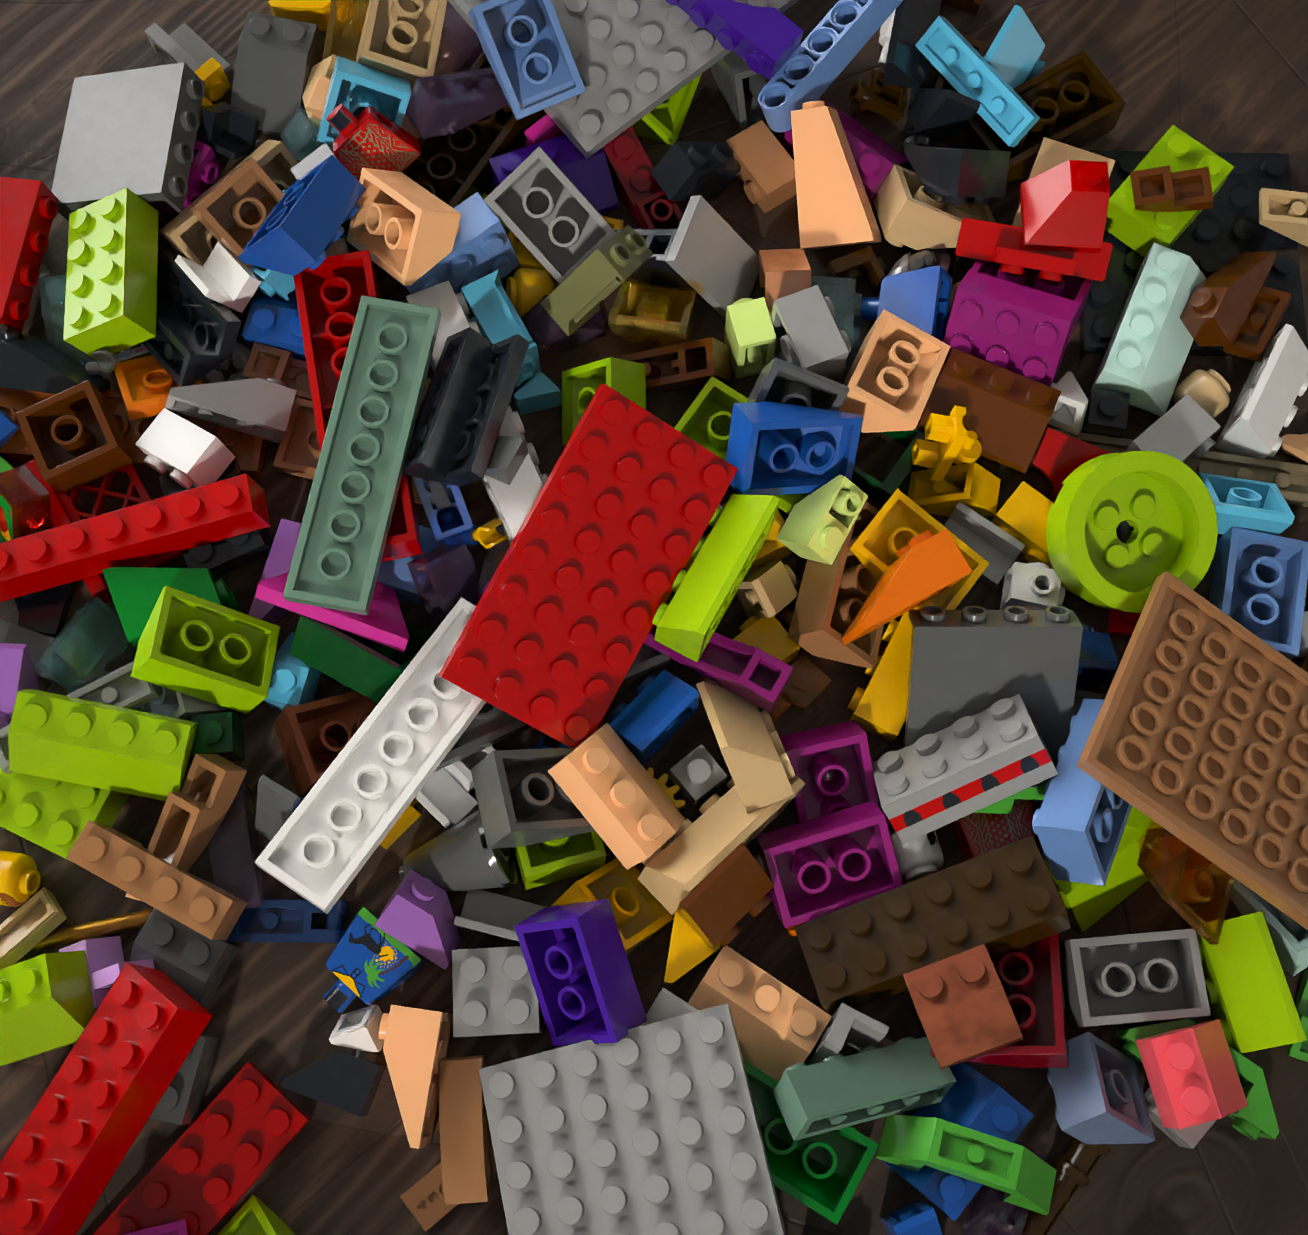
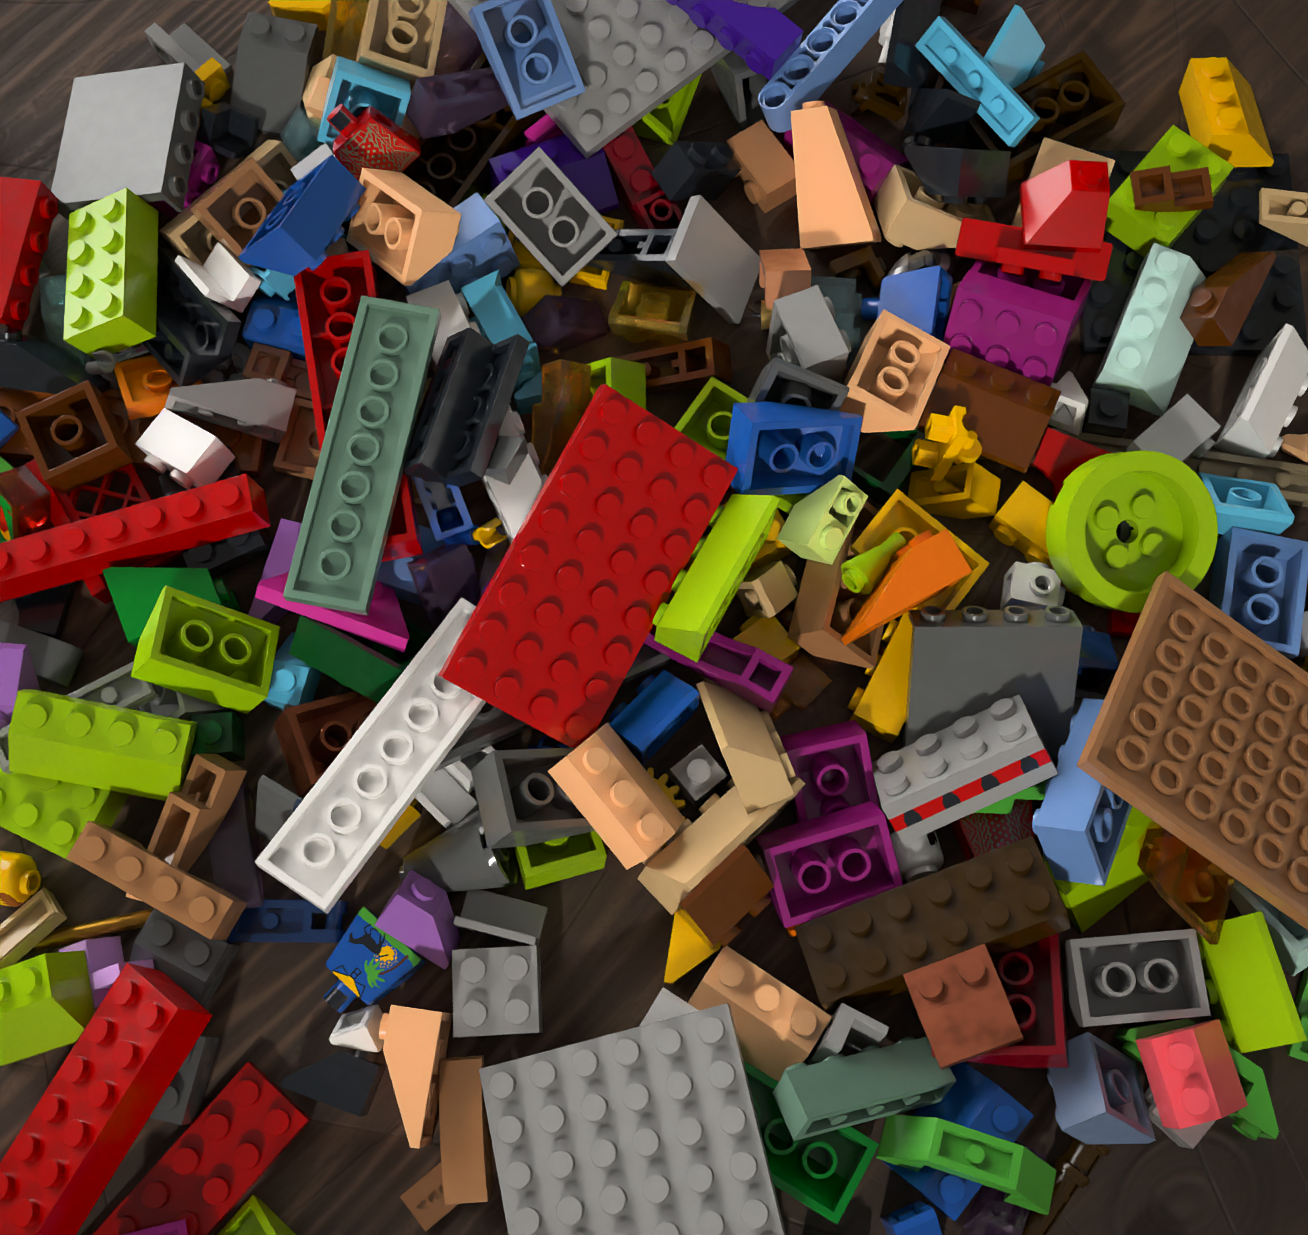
clear light blue brick [35,597,129,693] -> none
dark purple brick [514,899,647,1046] -> none
olive window [540,224,653,336] -> none
yellow slope [551,858,674,955] -> none
yellowish green brick [724,297,777,379] -> none
light grey panel [944,502,1025,589] -> none
tan head [1172,369,1231,419] -> none
reddish brown plate [1223,286,1292,363] -> none
none -> clear orange slope [532,359,591,477]
none -> lime cone [841,532,906,594]
none -> yellow slope [1179,57,1274,168]

